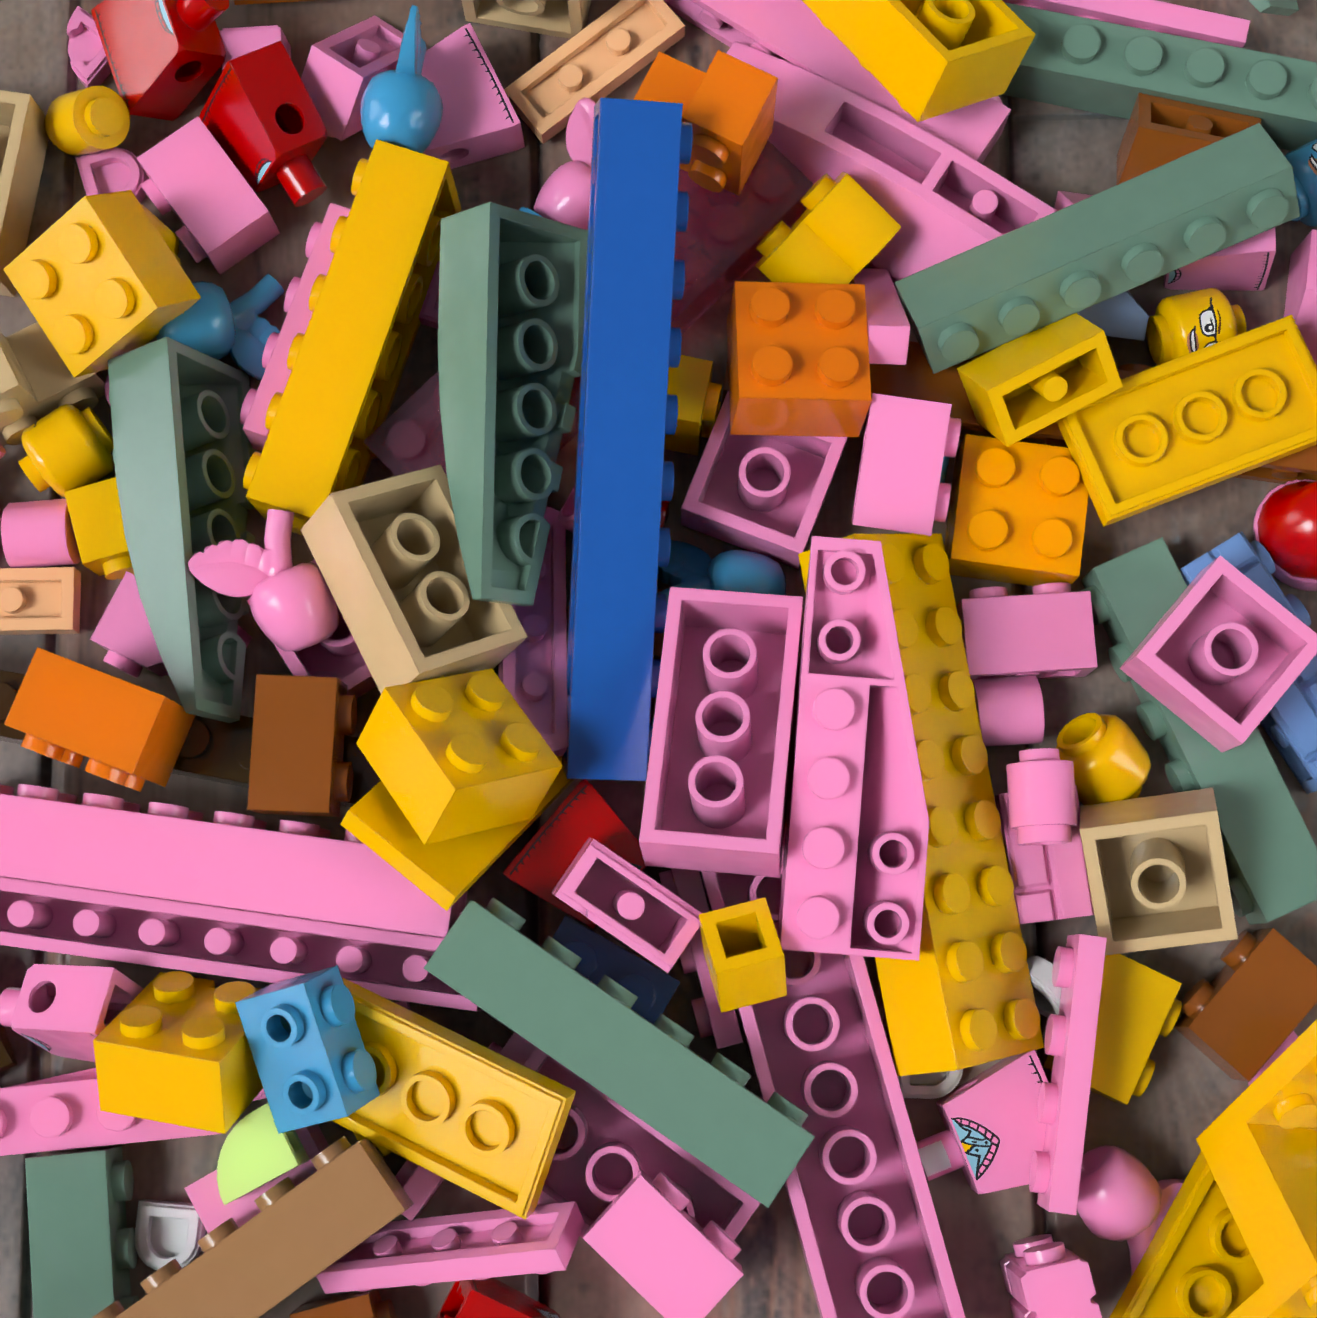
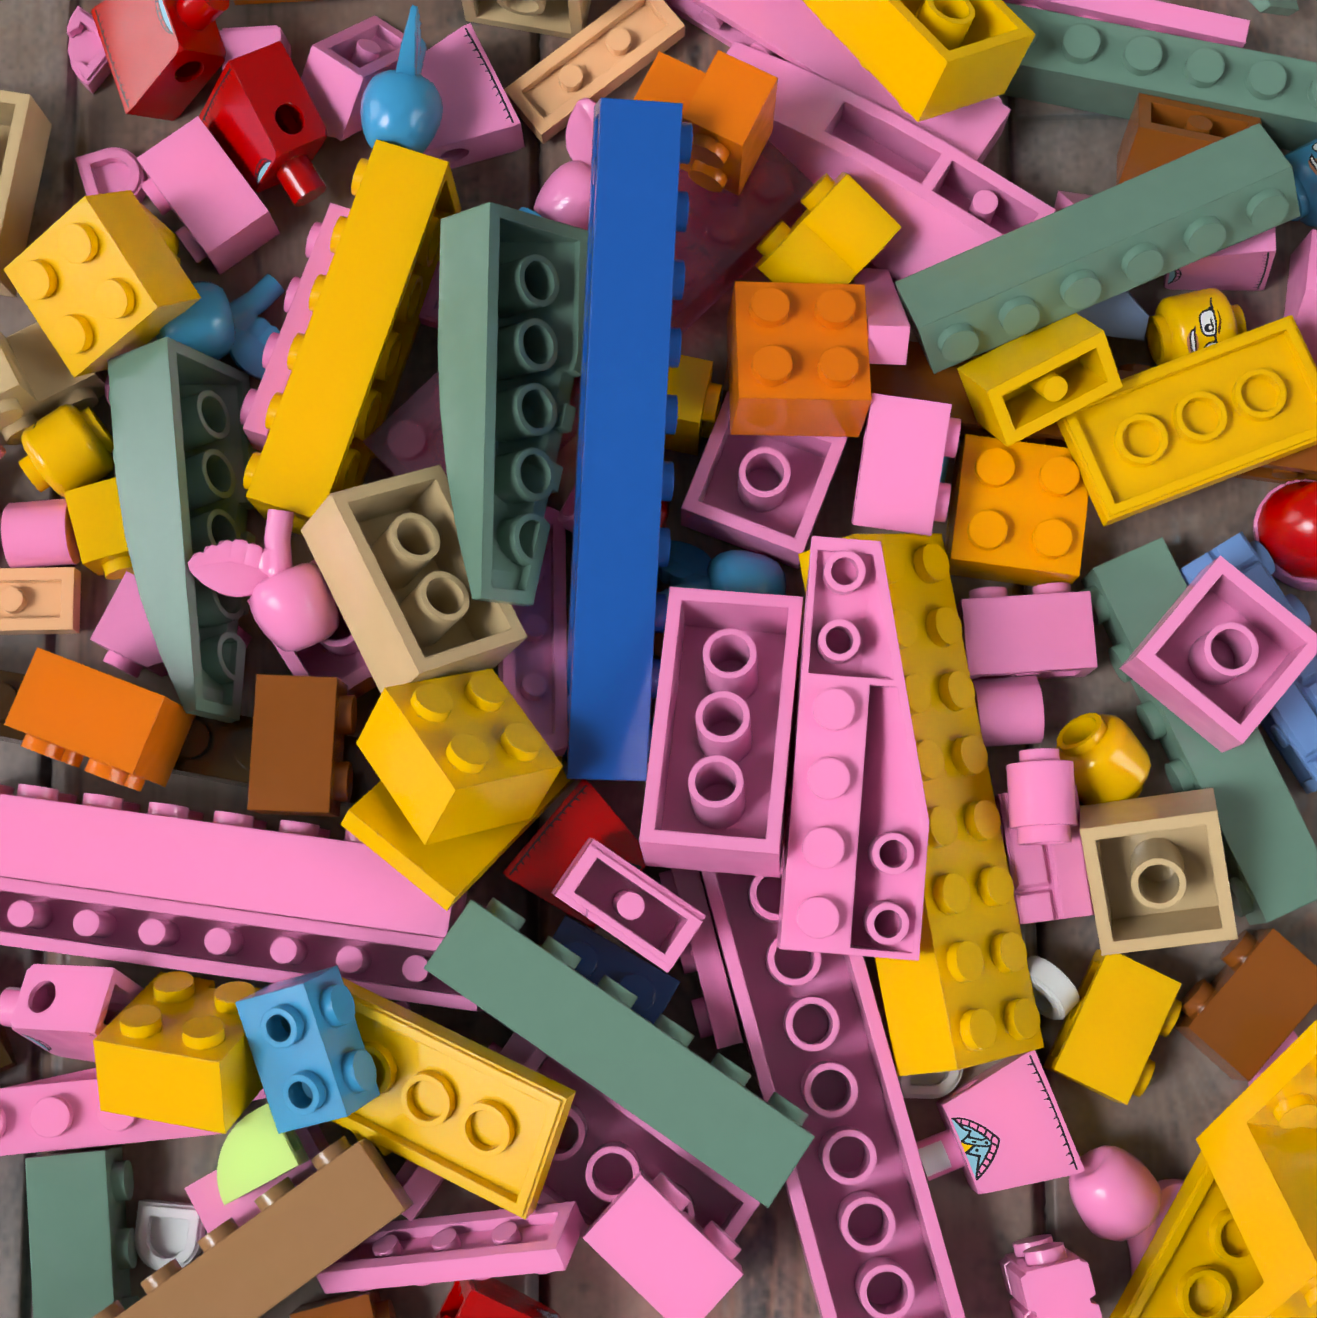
yellow brick [45,86,130,156] -> none
yellow brick [699,897,787,1013] -> none
bright pink plate [1029,934,1107,1215] -> none

